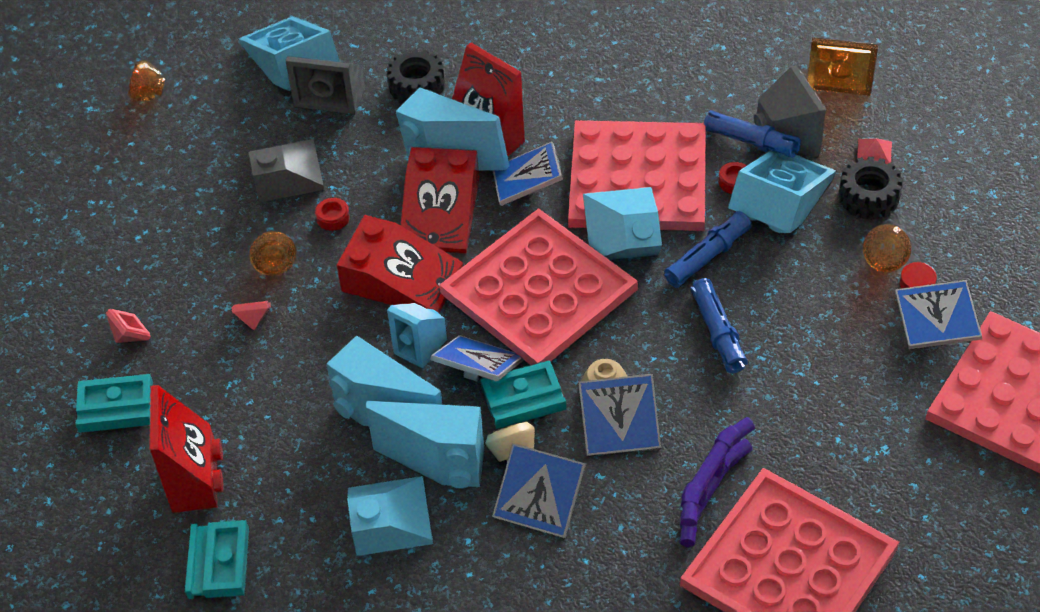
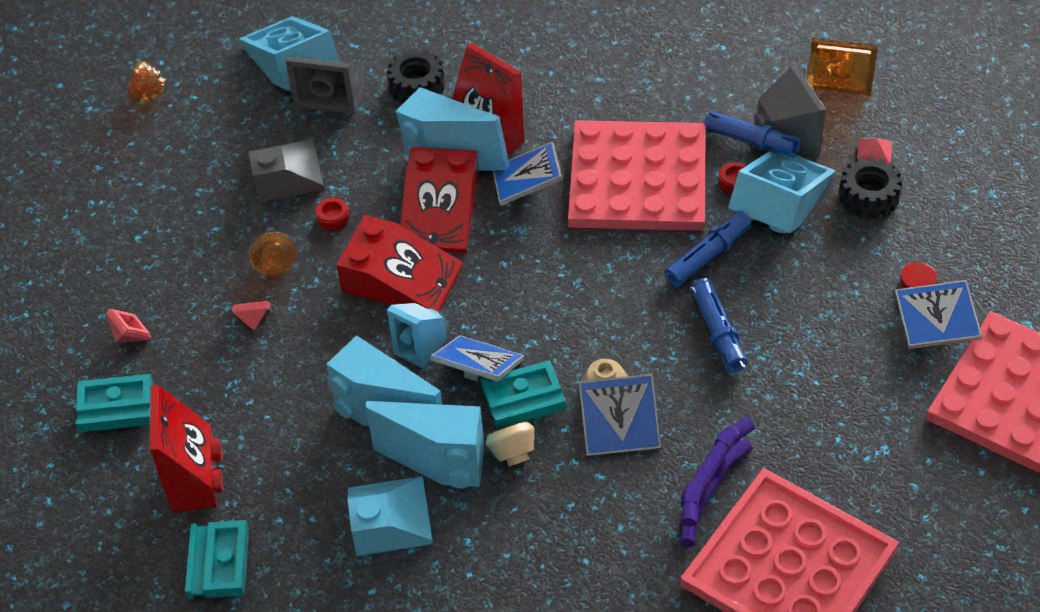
coral plate [439,208,638,365] -> none
piece [492,443,586,538] -> none
medium azure slope [583,187,662,260] -> none
clear orange cone [863,224,911,272] -> none

